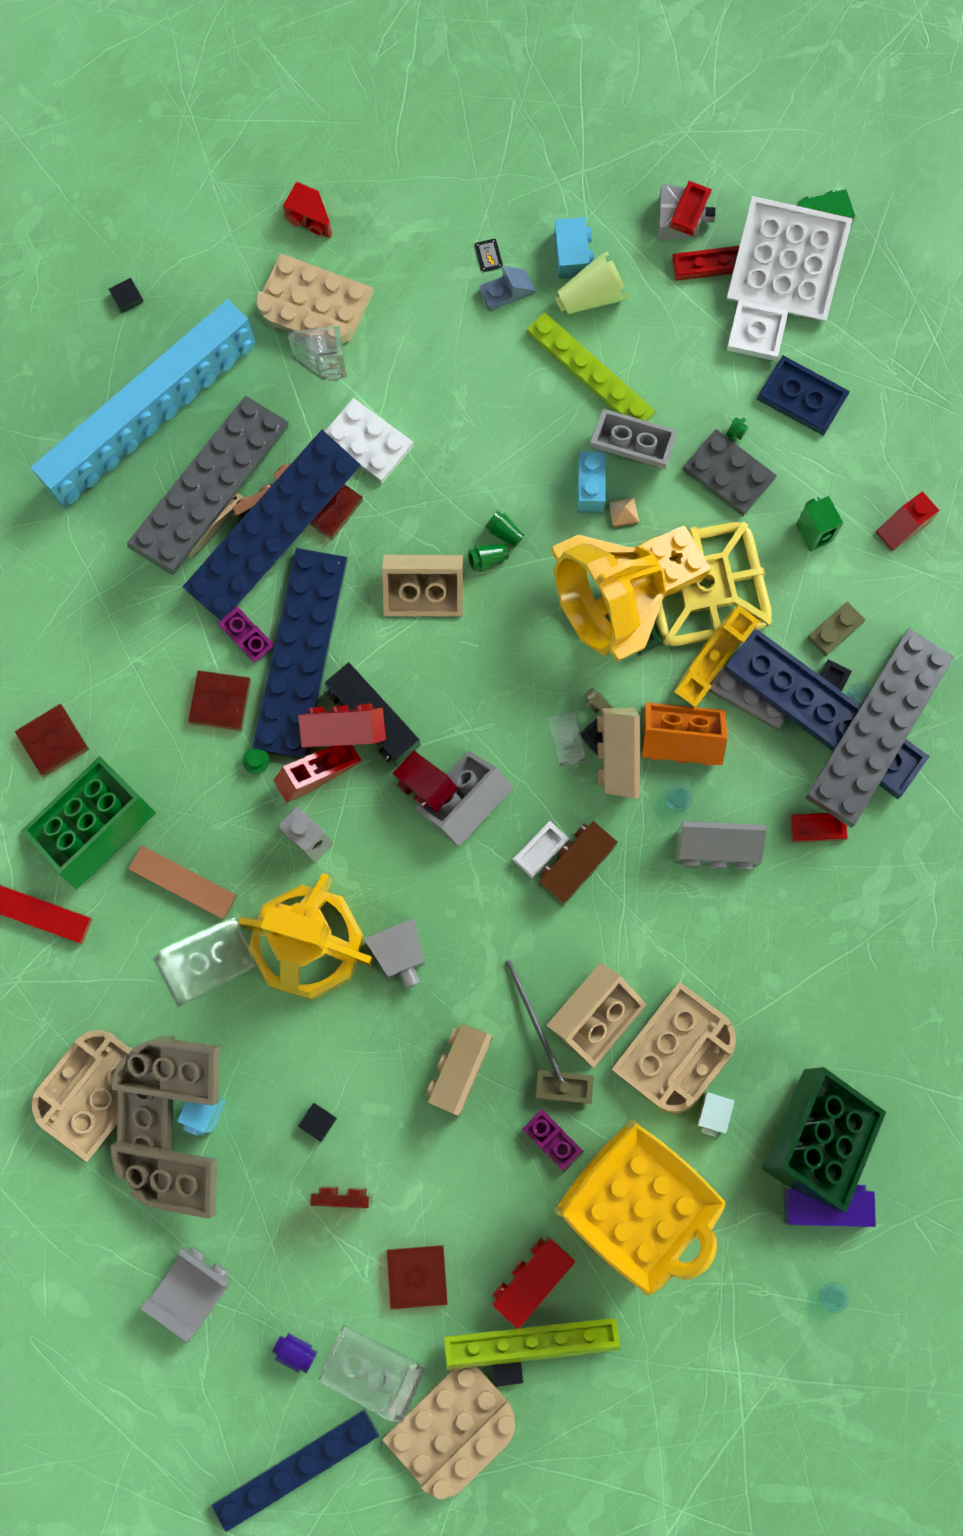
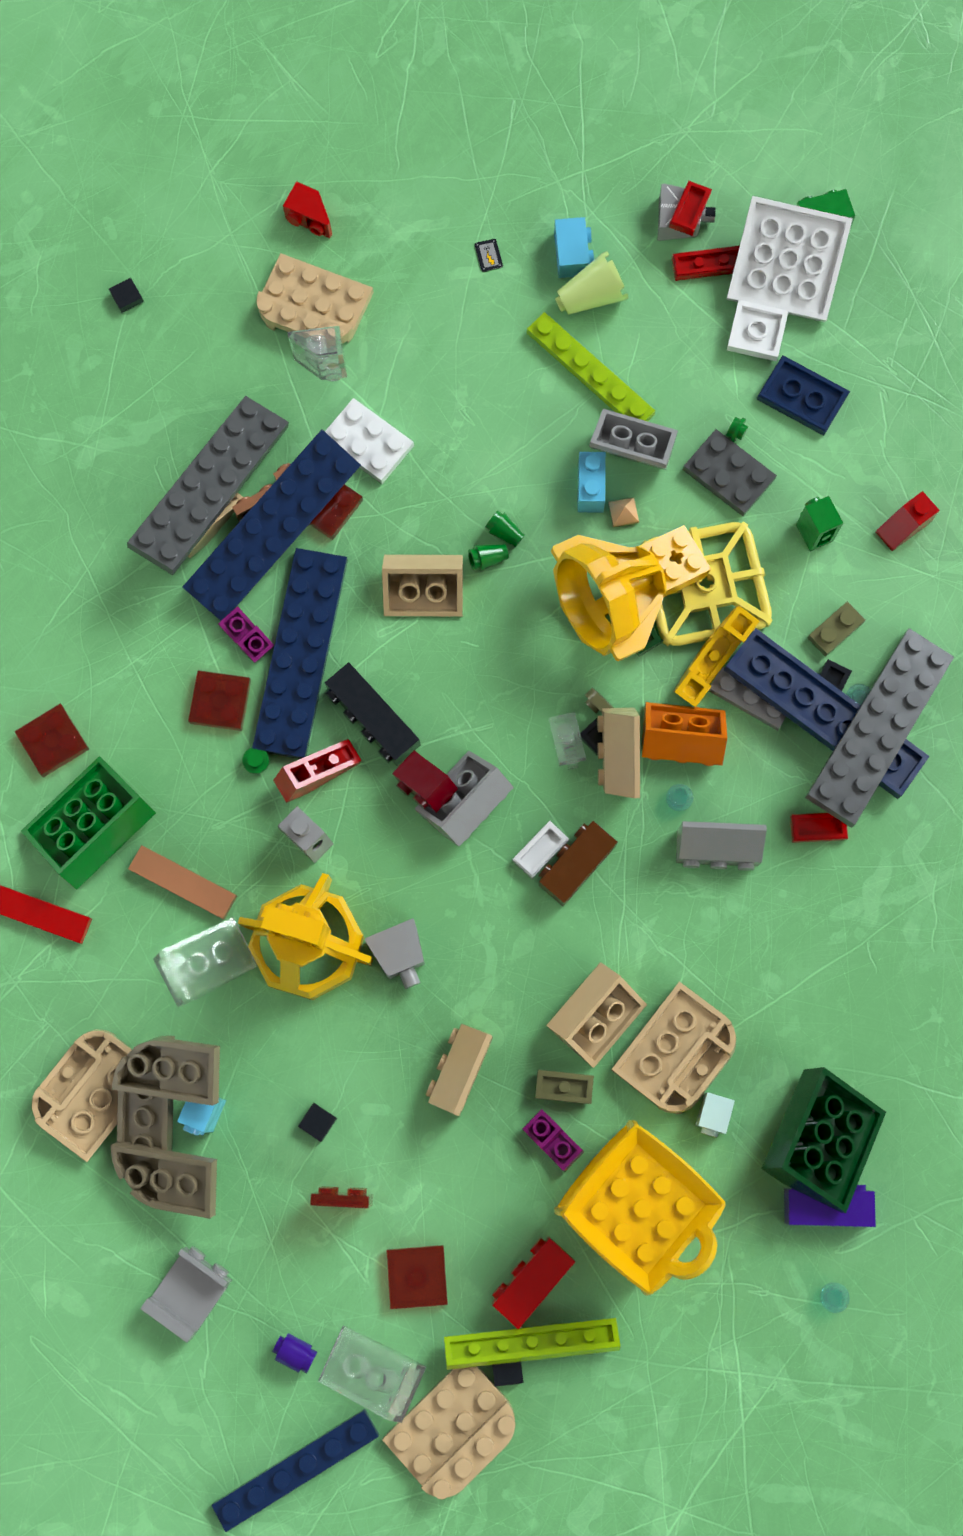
medium azure brick [30,299,256,508] -> none
red brick [298,703,386,747] -> none
sand blue slope [479,266,536,312] -> none
dark grey piece [506,960,564,1083] -> none

